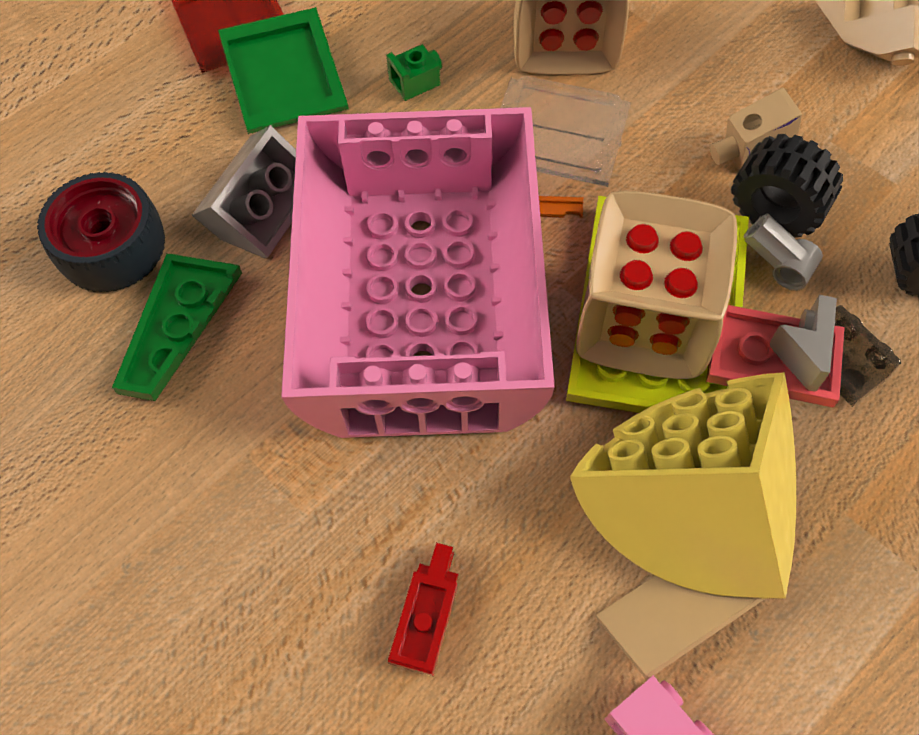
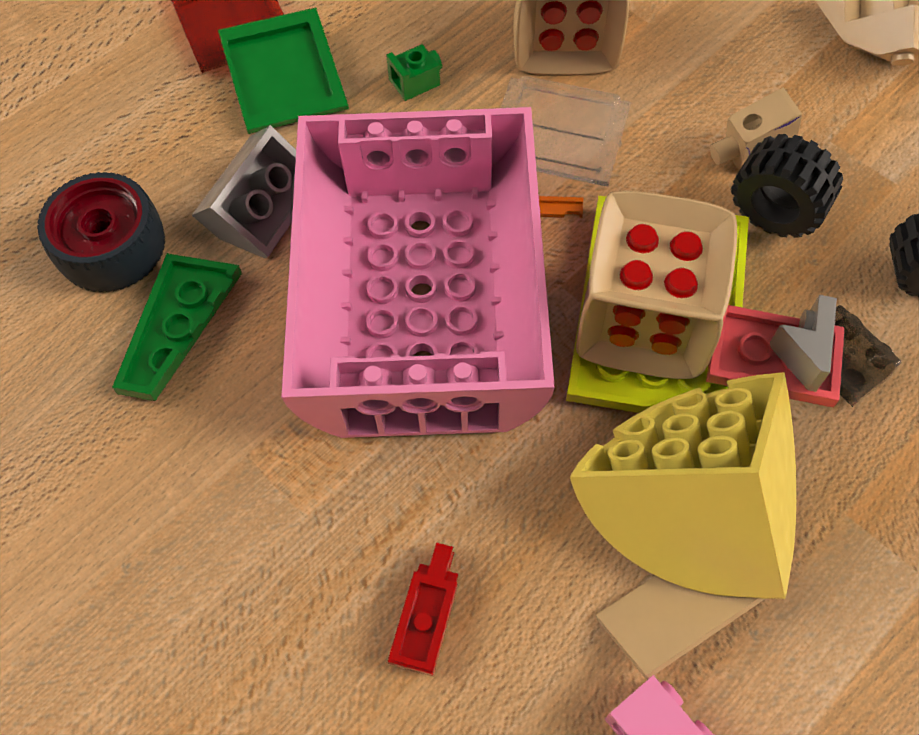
light grey piece [743,213,823,291] -> none

